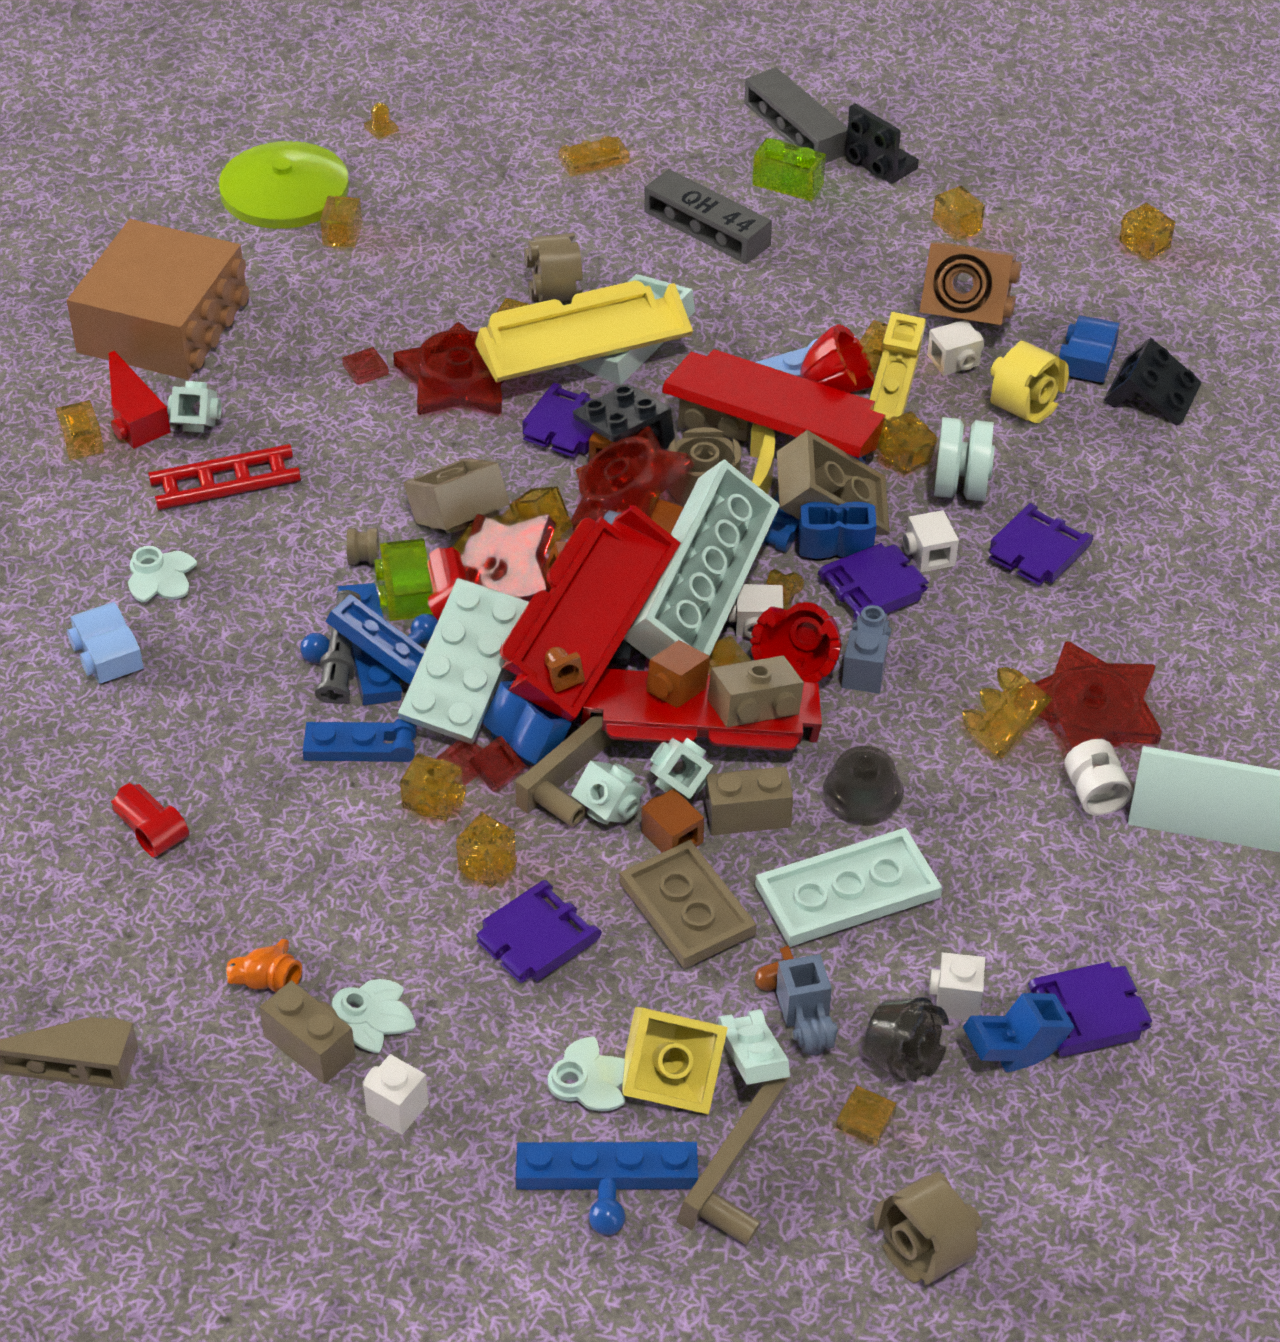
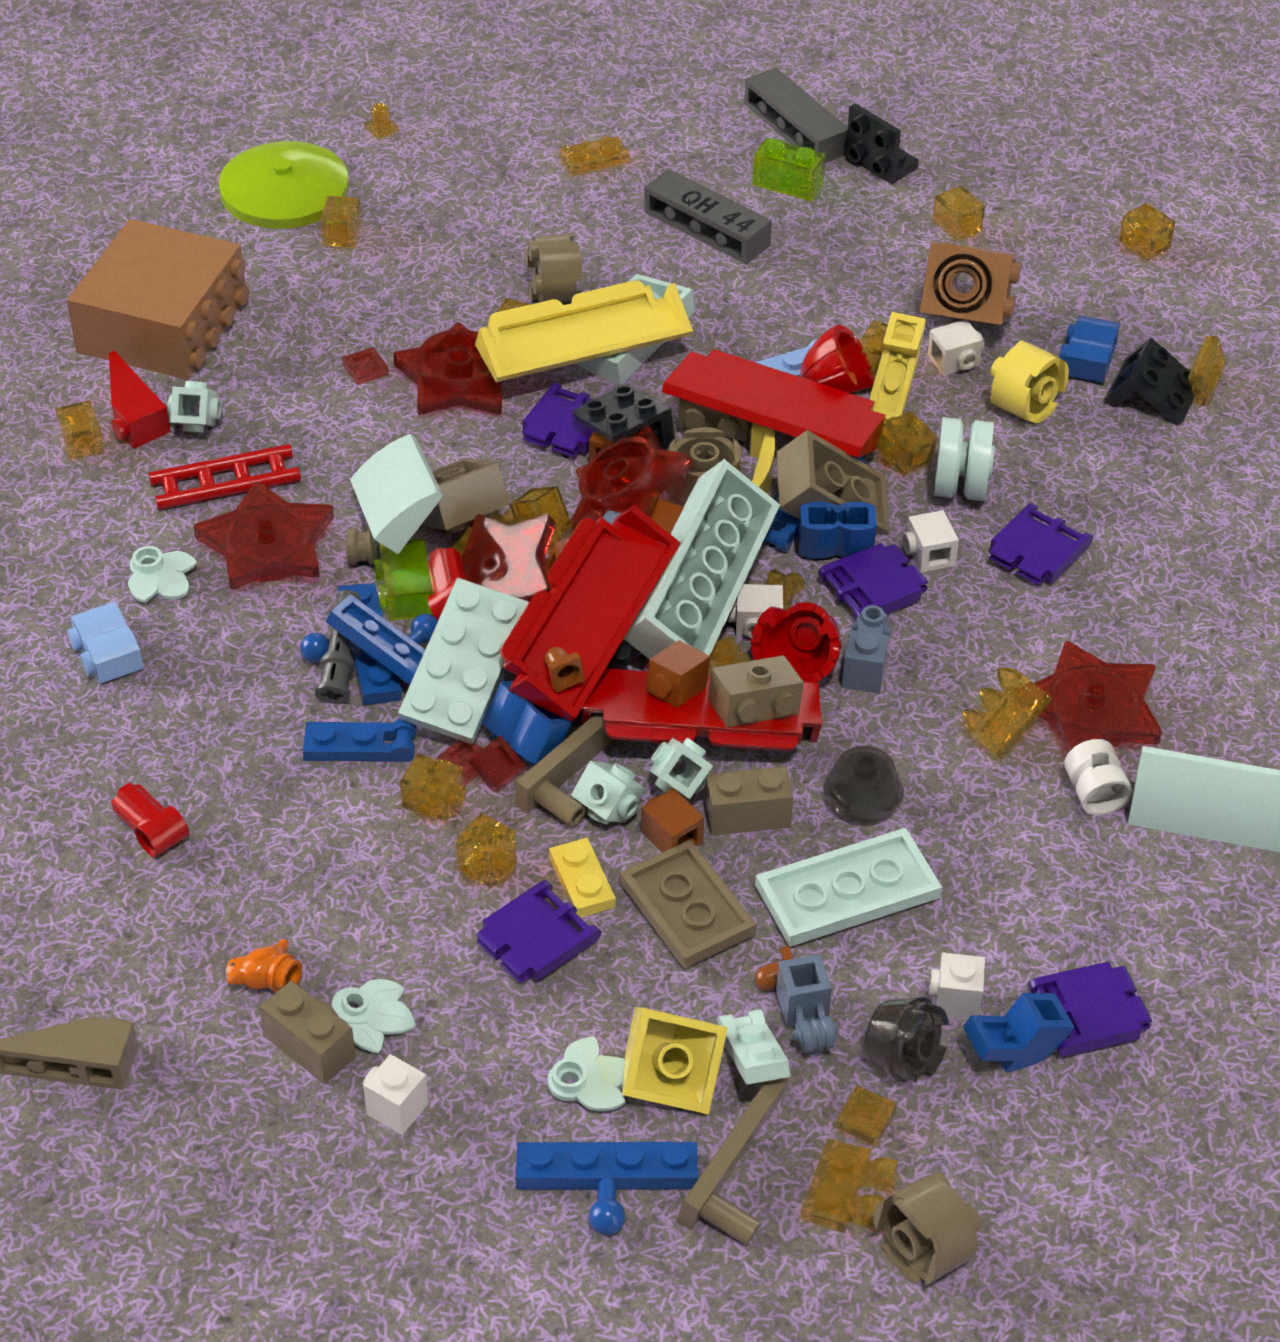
none -> clear red plate [193,482,334,590]
none -> light aqua slope [350,434,443,554]
none -> light yellow plate [549,837,616,917]
none -> clear yellow plate [801,1138,898,1233]
none -> clear yellow tile [1188,335,1227,406]

